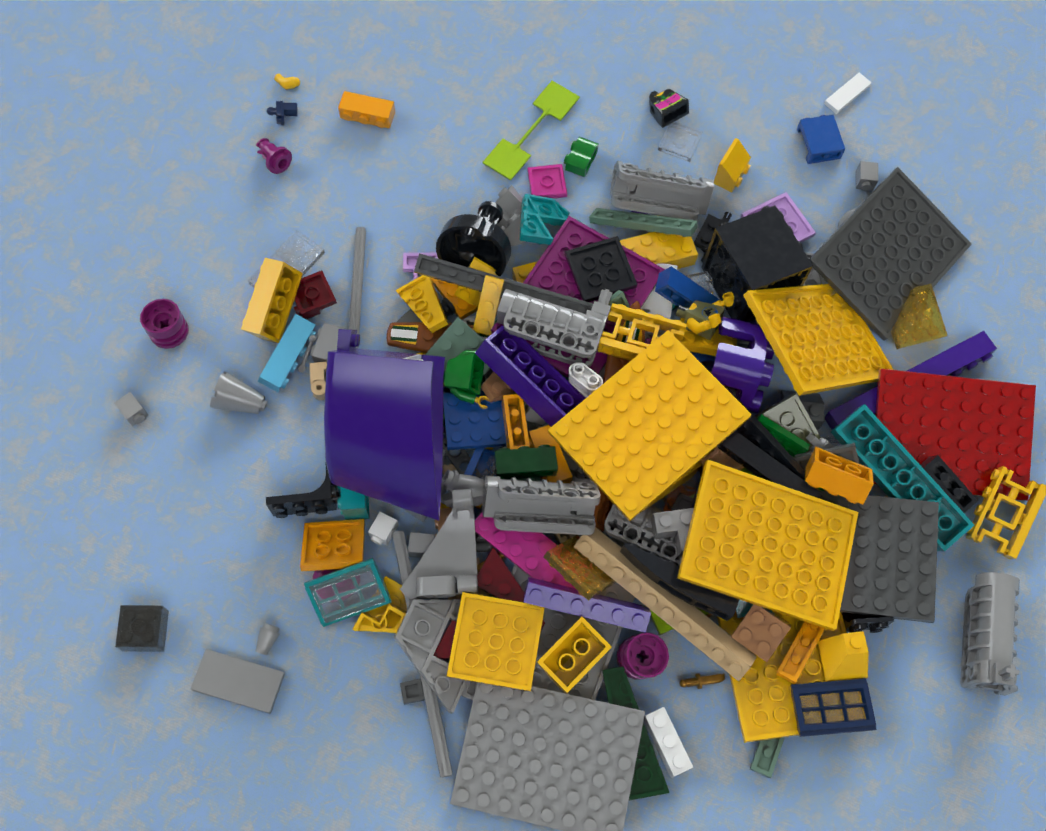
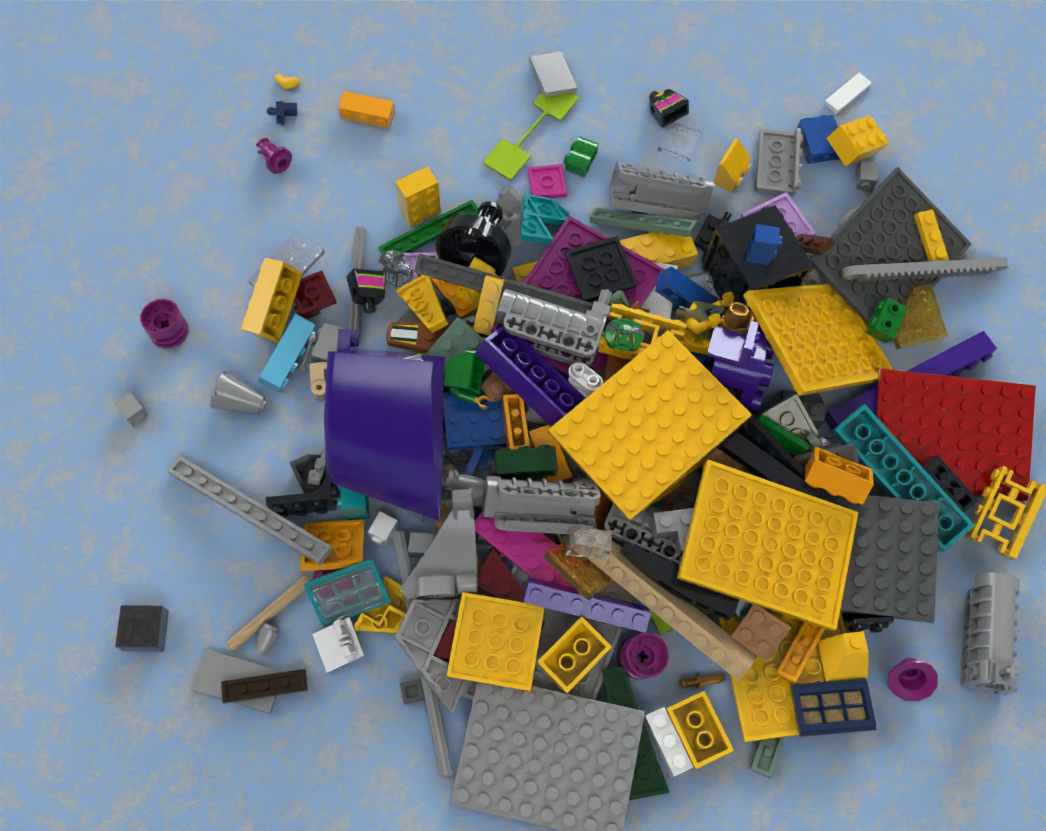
none -> light grey plate [167,456,333,566]
none -> dark brown tile [221,669,308,704]
none -> tan axle [226,576,310,651]
none -> dark grey slope [289,454,324,493]
none -> light grey hinge [308,445,326,486]
none -> white hinge [312,617,364,673]
none -> black torso [346,268,386,313]
none -> clear dish [377,250,412,287]
none -> green plate [378,200,478,264]
none -> yellow brick [395,166,441,227]
none -> tile [529,52,578,97]
none -> clear brick [565,526,612,560]
none -> green dish [605,318,644,352]
none -> yellow brick [666,691,734,771]
none -> bracket [707,321,760,367]
none -> pearl gold piece [720,302,755,335]
none -> blue brick [746,224,782,265]
none -> light grey bracket [755,128,803,196]
none -> reddish brown plate [796,234,835,255]
none -> yellow brick [826,115,889,167]
none -> light grey gear [841,258,1008,283]
none -> green brick [866,297,907,344]
none -> magenta hat [888,658,938,701]
none -> yellow plate [914,209,949,261]

